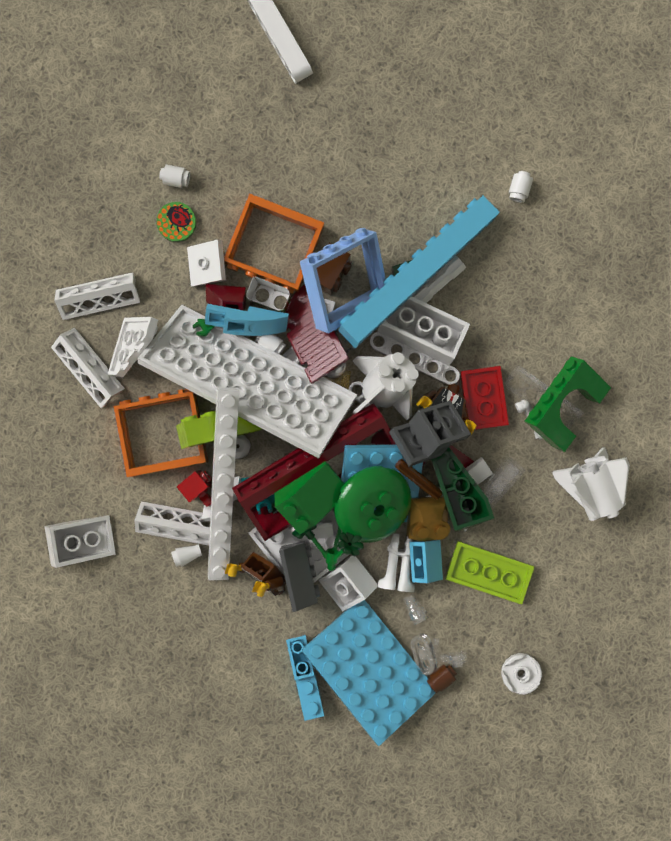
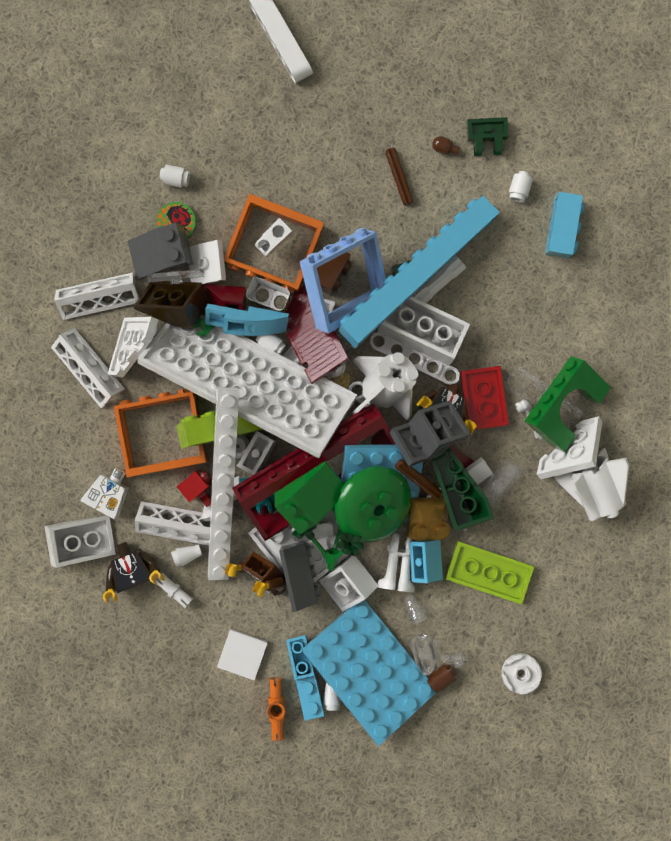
none -> white torso [80,468,129,519]
none -> torso [103,542,165,604]
none -> dark grey slope [127,223,193,280]
none -> dark brown slope [133,280,210,328]
none -> clear plate [147,269,204,284]
none -> white pin [156,573,194,608]
none -> white tile [217,628,268,680]
none -> white brick [237,431,278,475]
none -> white leg [255,218,295,257]
none -> orange pin [267,677,286,741]
none -> white cone [322,682,342,711]
none -> reddish brown axle [385,147,414,206]
none -> reddish brown cylinder [432,136,460,155]
none -> dark green plate [467,117,509,156]
none -> white plate [537,416,602,479]
none -> medium azure brick [545,192,585,258]

